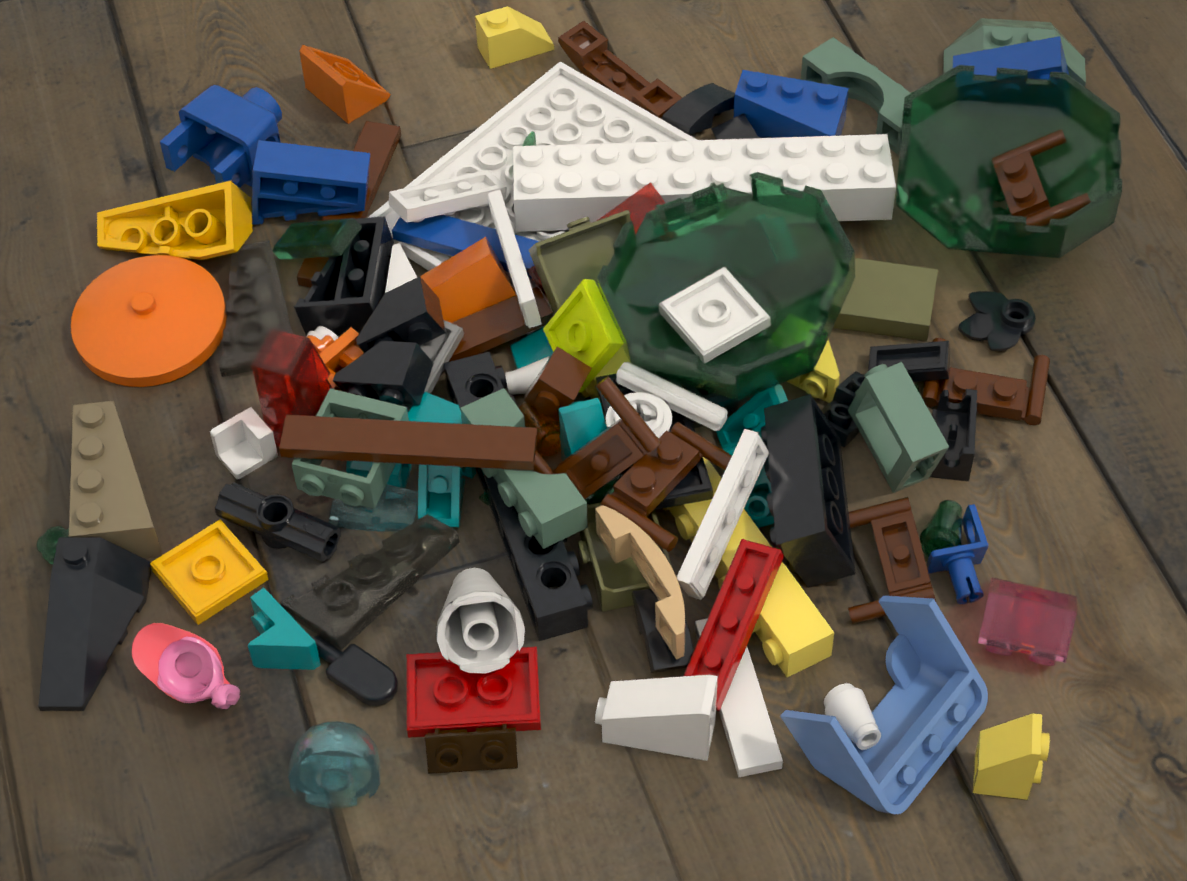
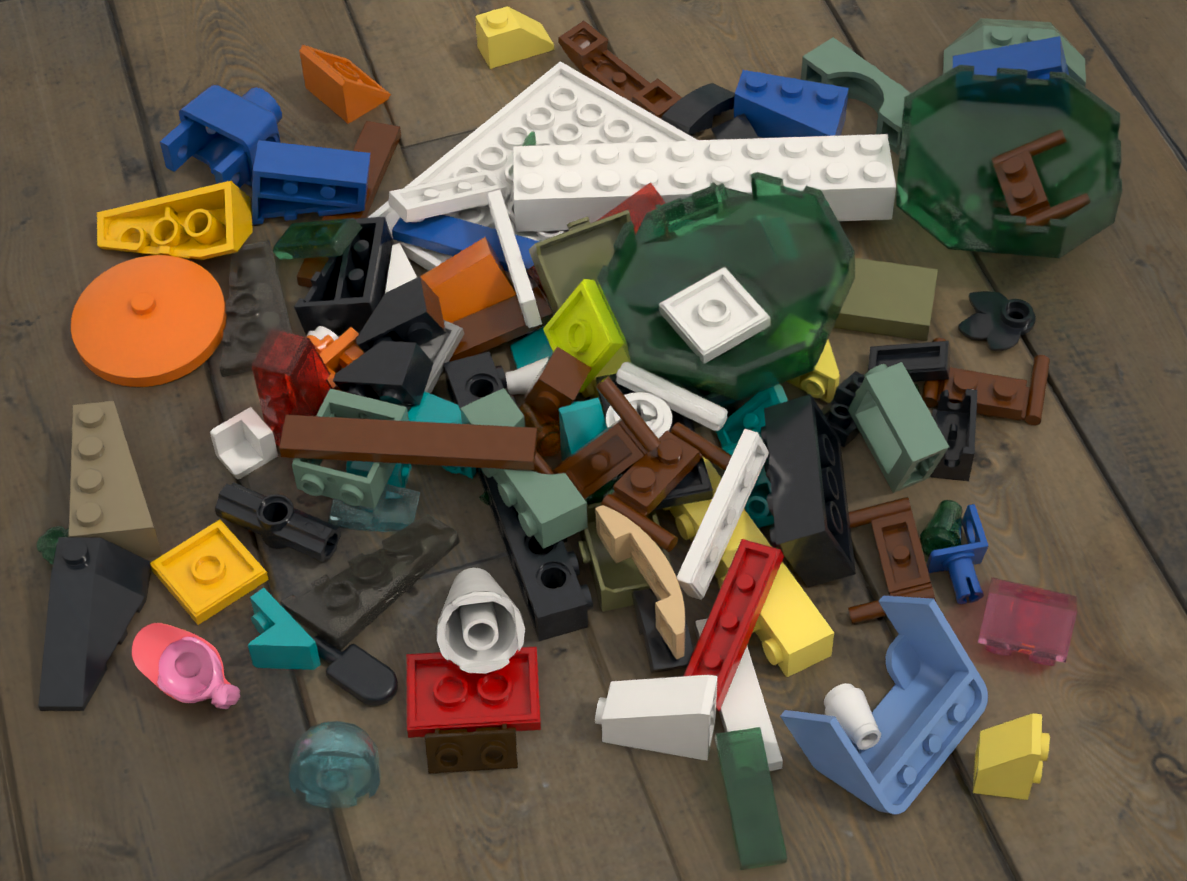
teal slope [418,464,465,527] -> none
none -> clear green tile [715,727,788,870]

